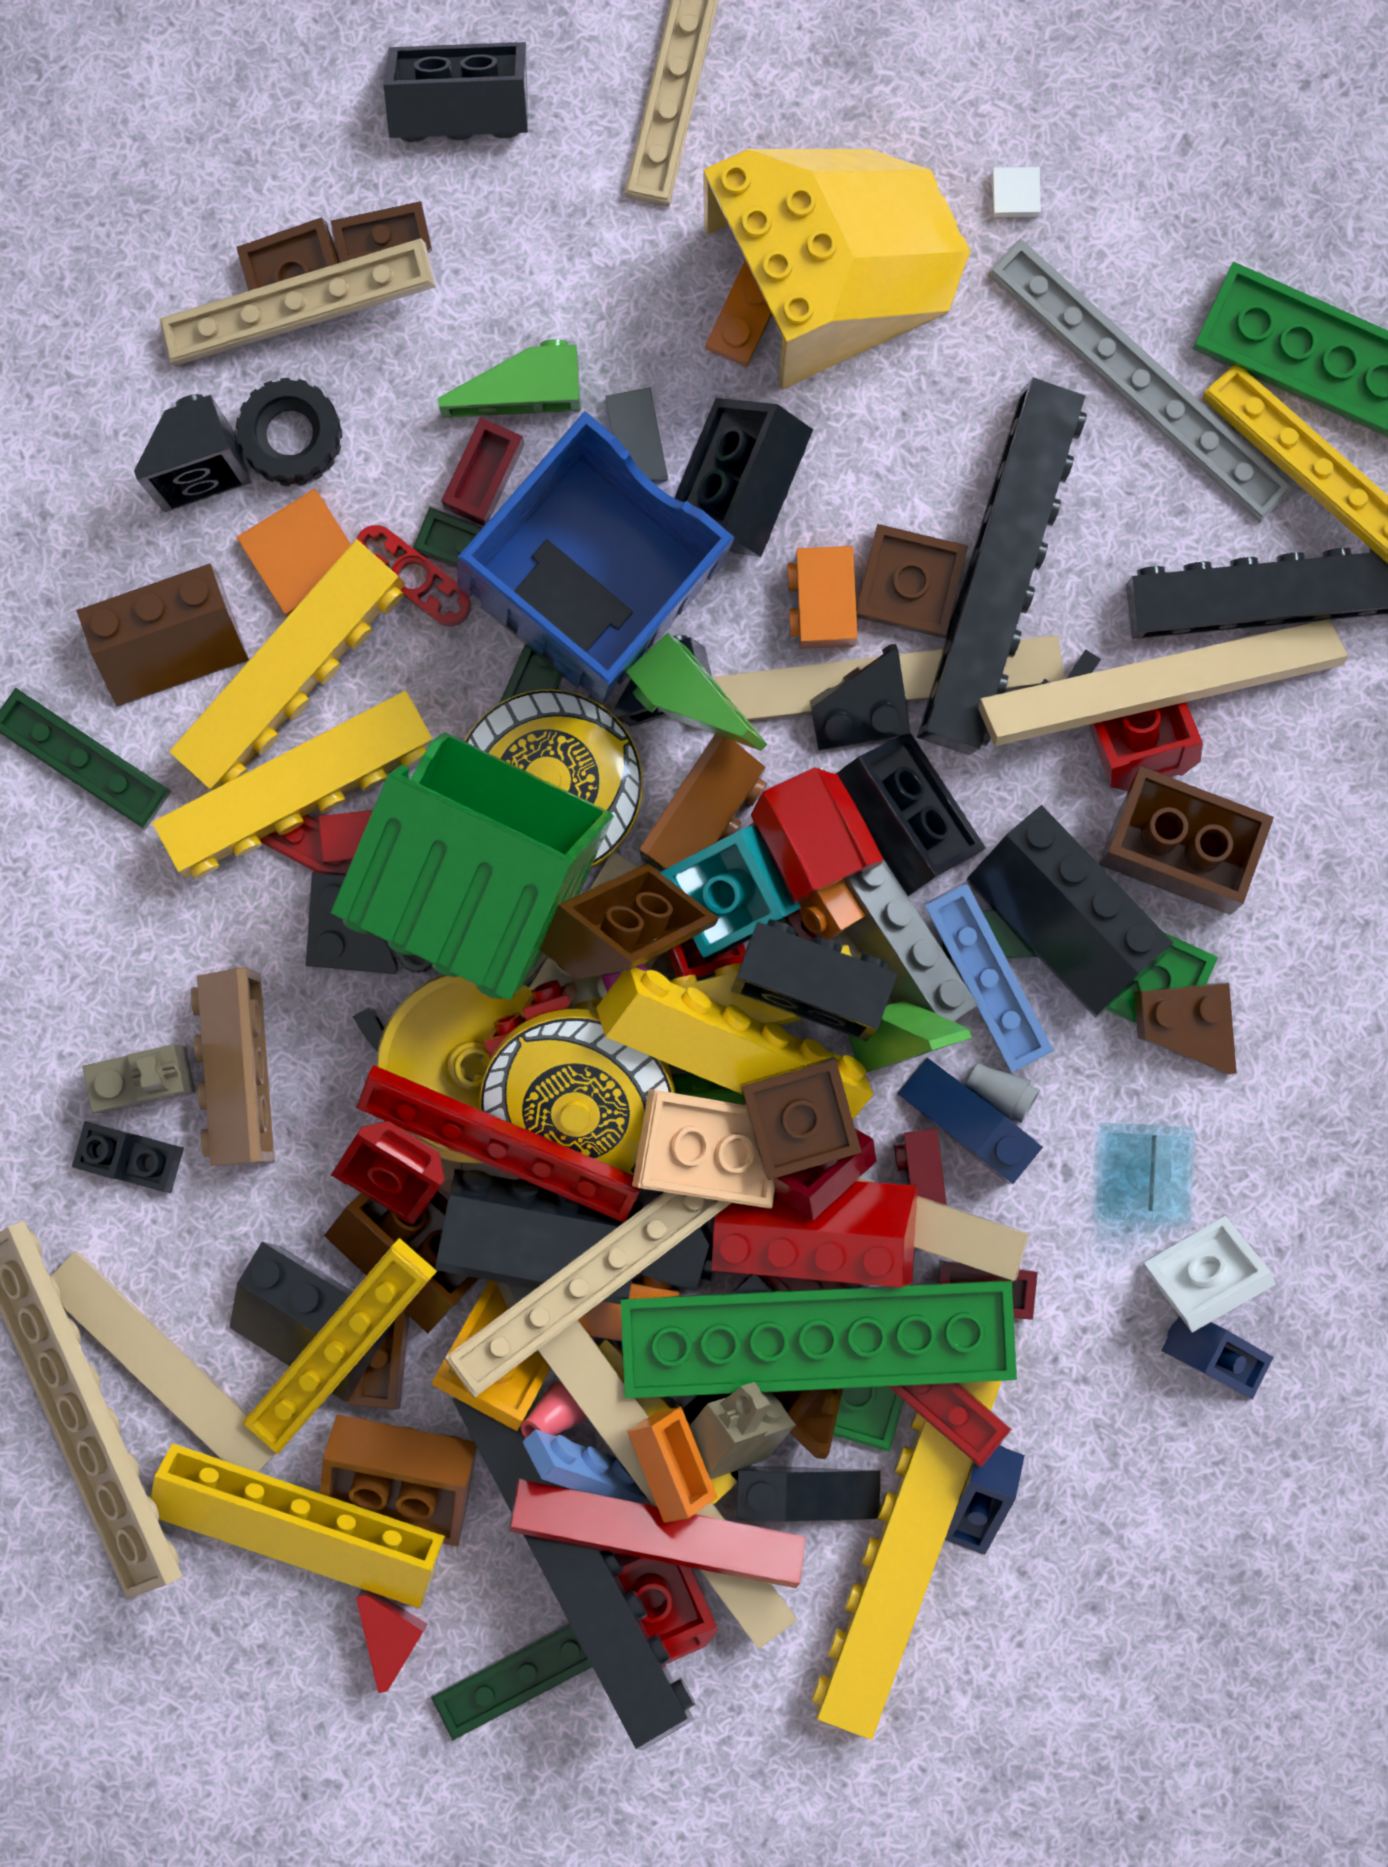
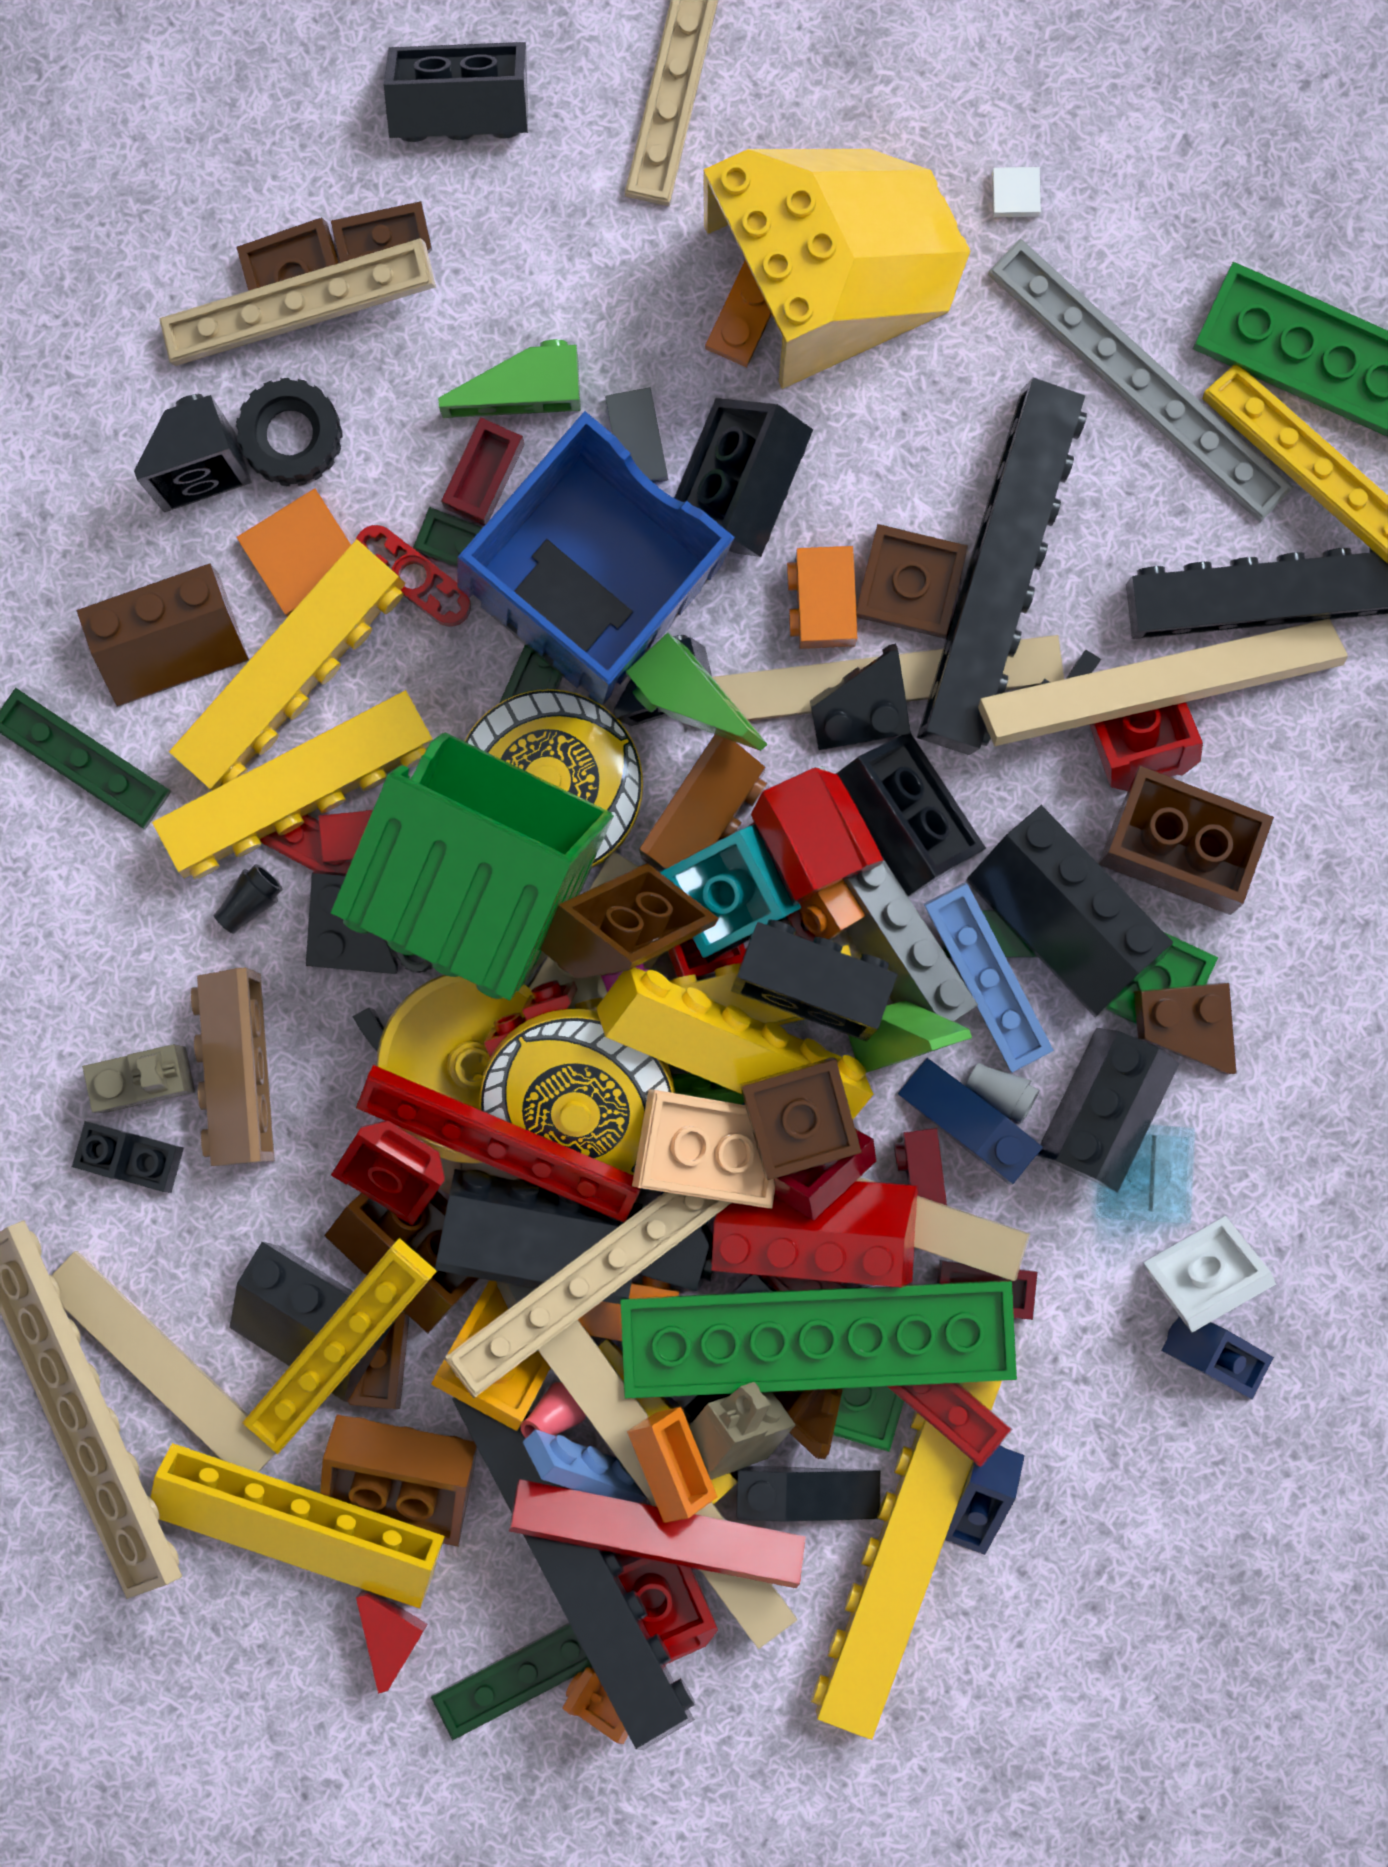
none -> black cone [213,864,283,934]
none -> orange bracket [562,1667,628,1744]
none -> black slope [1037,1028,1180,1193]

